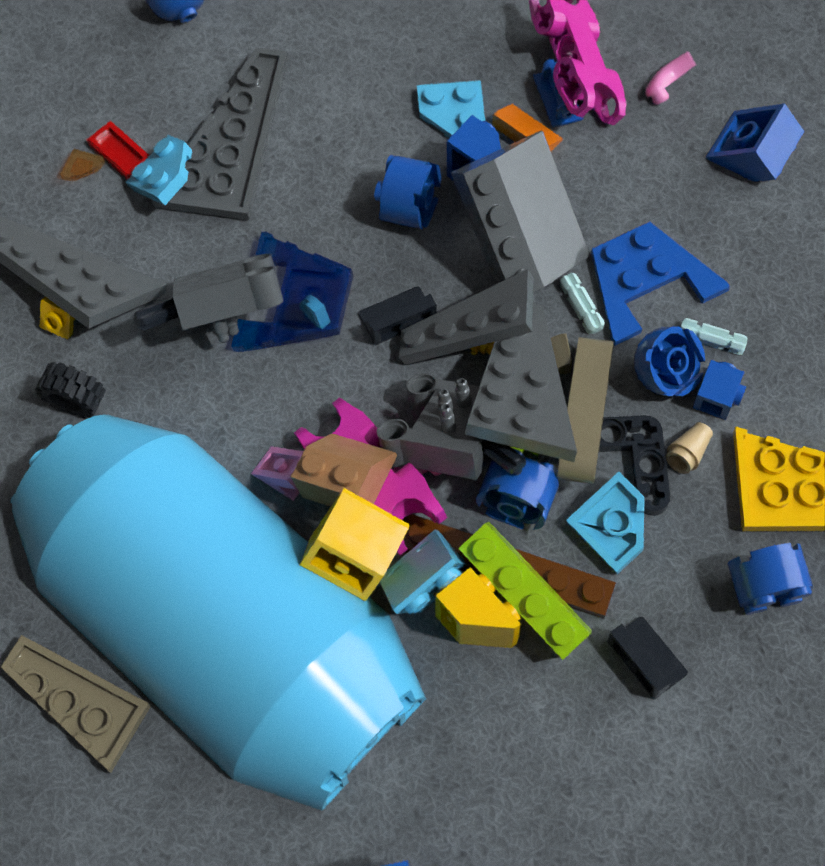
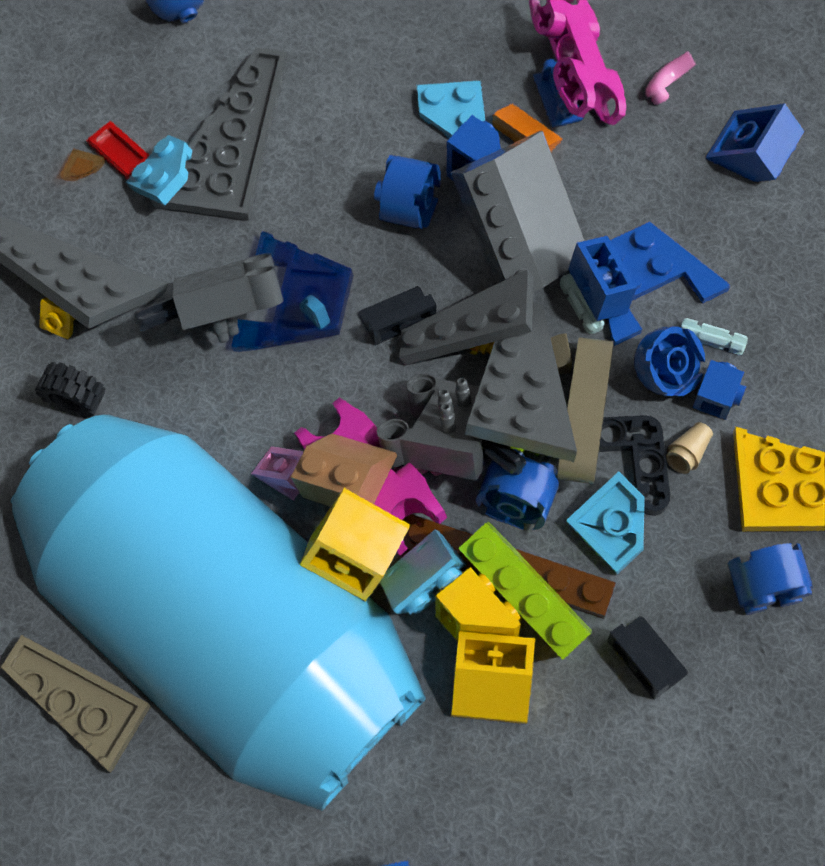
none -> yellow slope [451,631,535,724]
none -> blue brick [568,236,637,321]

